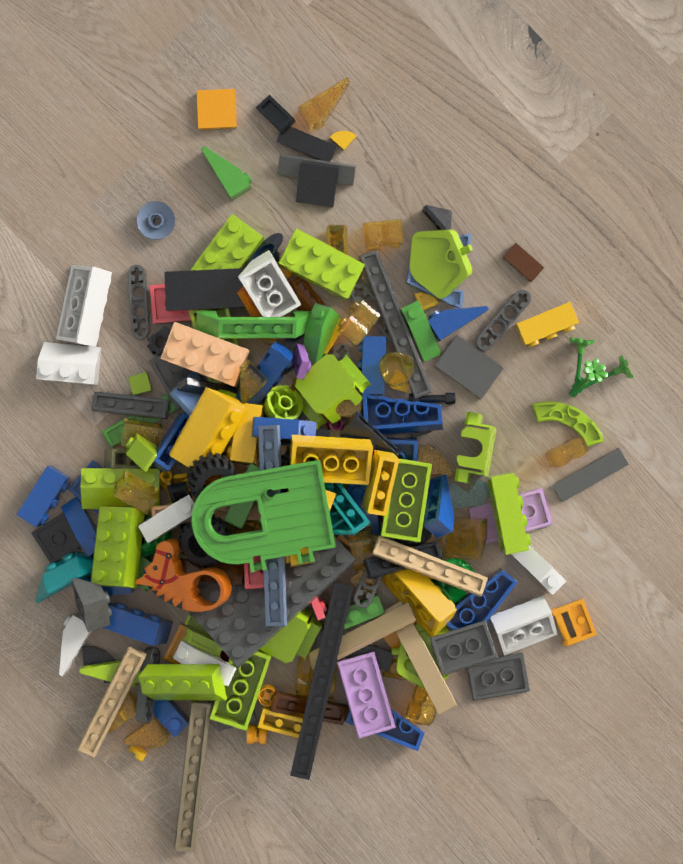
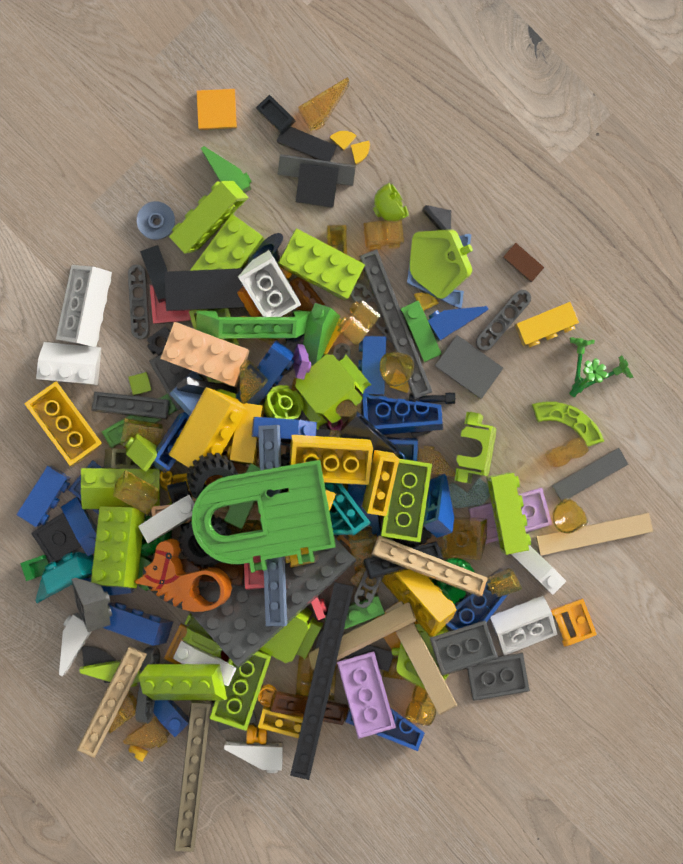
none -> green panel [20,555,49,581]
none -> yellow slope [24,381,102,467]
none -> black tile [140,245,168,303]
none -> lime brick [169,181,249,254]
none -> white slope [224,741,283,773]
none -> yellow tile [351,141,370,165]
none -> lime cylinder [373,183,409,222]
none -> clear yellow slope [487,568,522,597]
none -> tan tile [536,513,653,555]
none -> clear yellow helmet [553,499,588,534]

